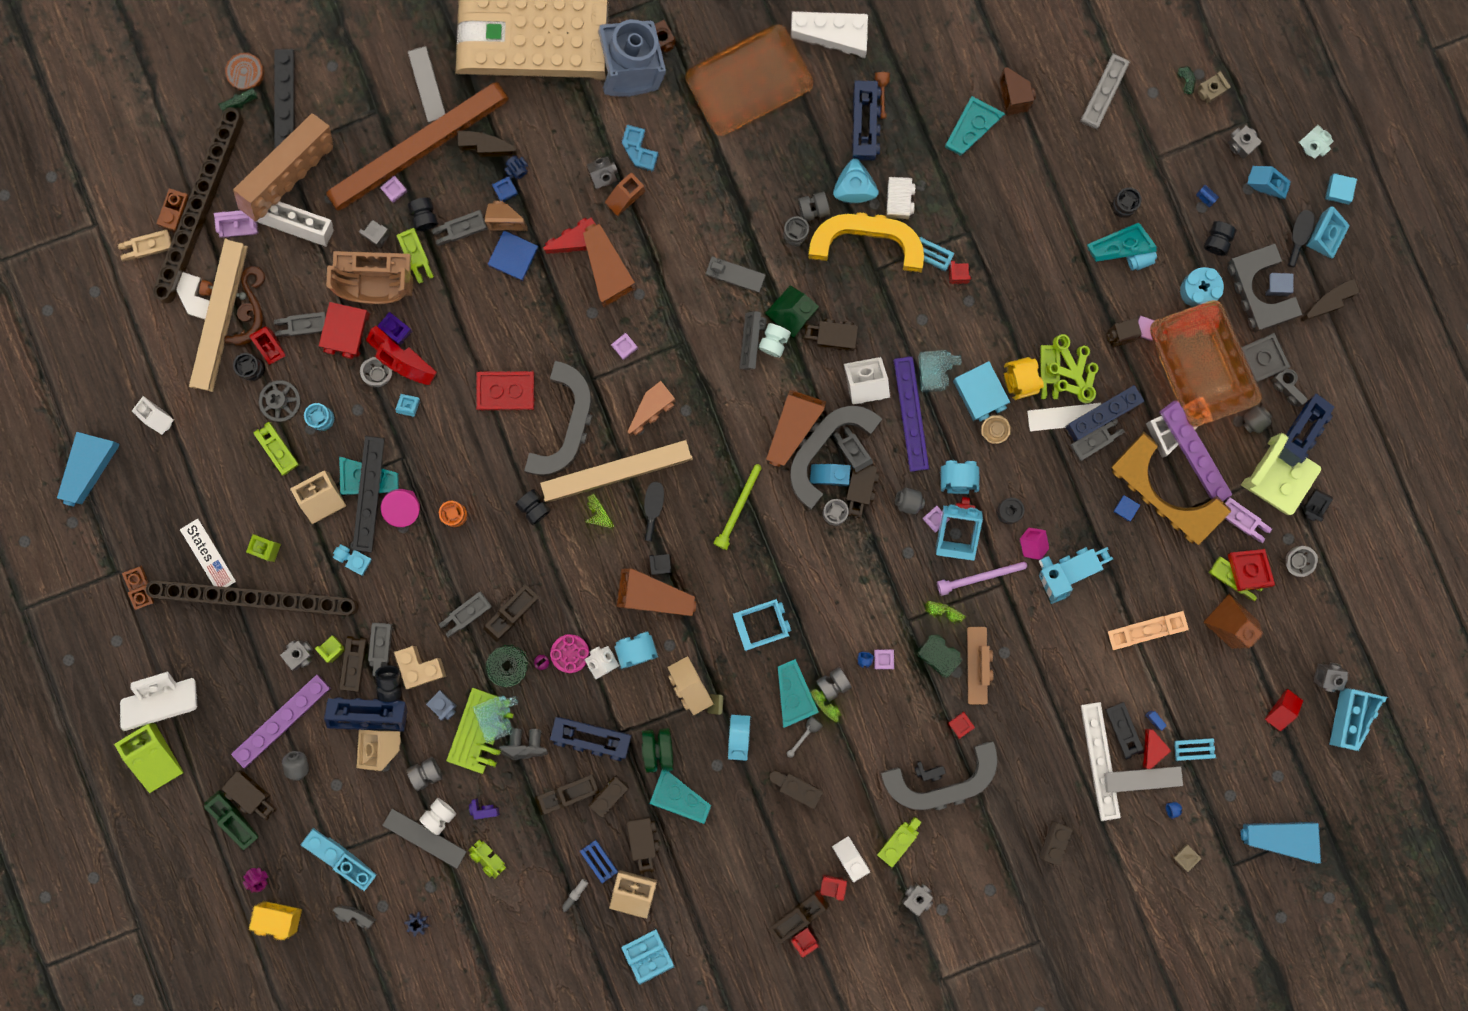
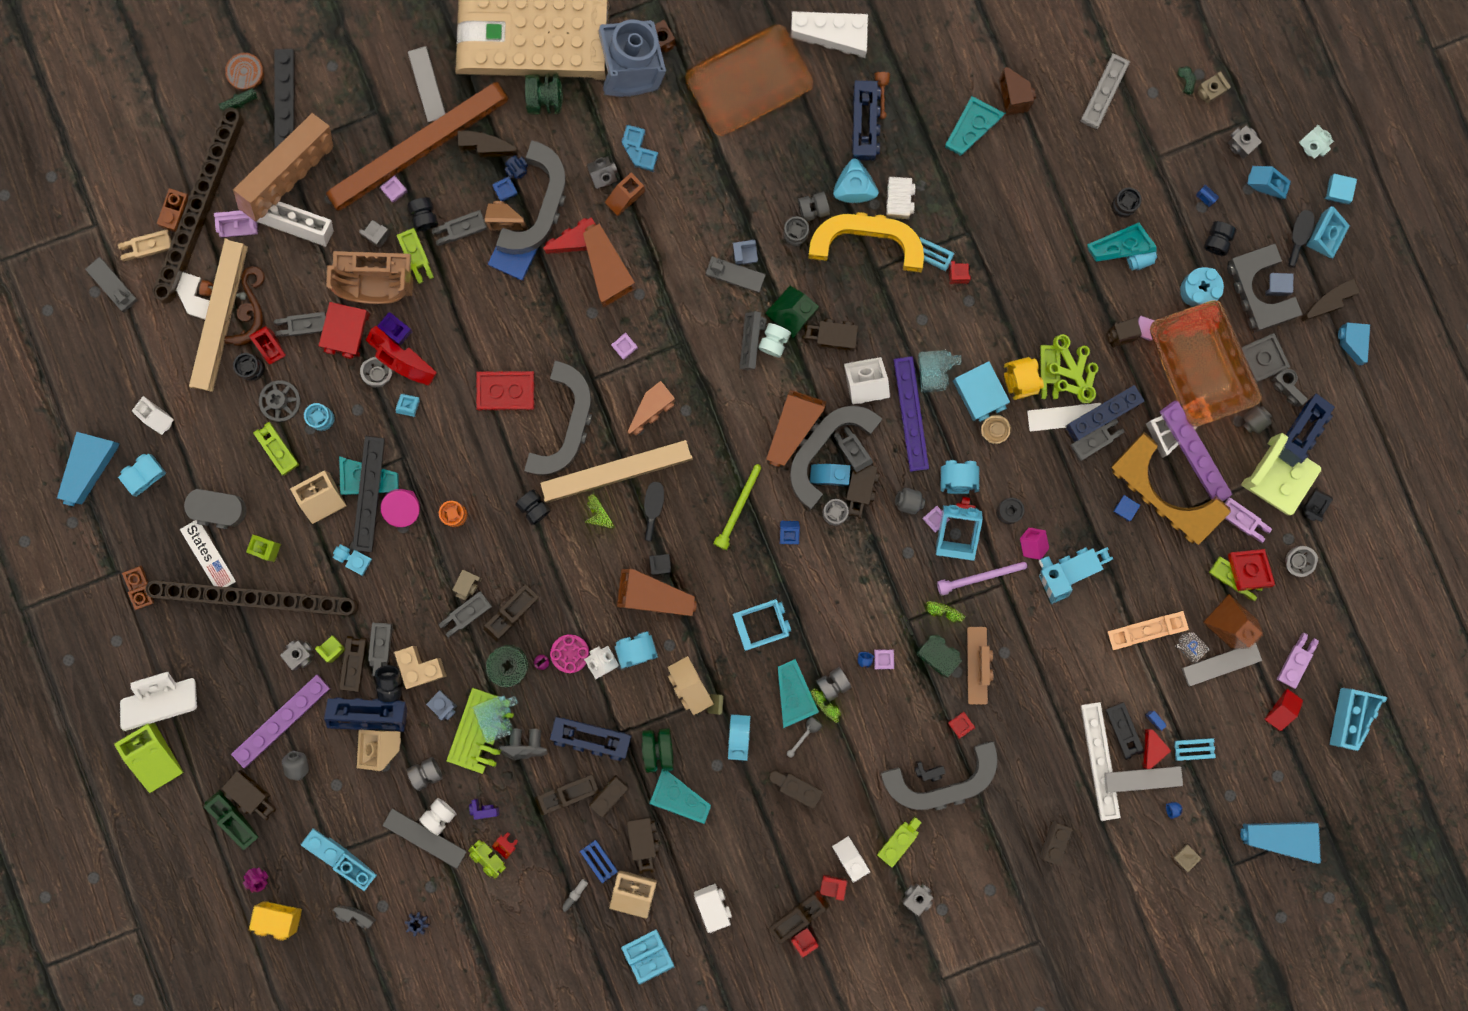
flat silver brick [1313,663,1348,692] -> none
none -> dark grey hinge [85,257,138,312]
none -> medium azure brick [118,454,166,496]
none -> dark grey brick [184,489,247,529]
none -> dark tan brick [453,569,482,601]
none -> red tile [492,833,518,859]
none -> dark grey arch [496,140,566,254]
none -> clear green wheel [525,73,563,115]
none -> white brick [694,884,732,933]
none -> sand blue panel [733,240,758,265]
none -> blue slope [780,521,800,544]
none -> clear brick [1176,632,1210,663]
none -> light grey tile [1182,642,1262,686]
none -> lavender hinge [1277,633,1319,689]
none -> dark azure slope [1338,323,1370,365]

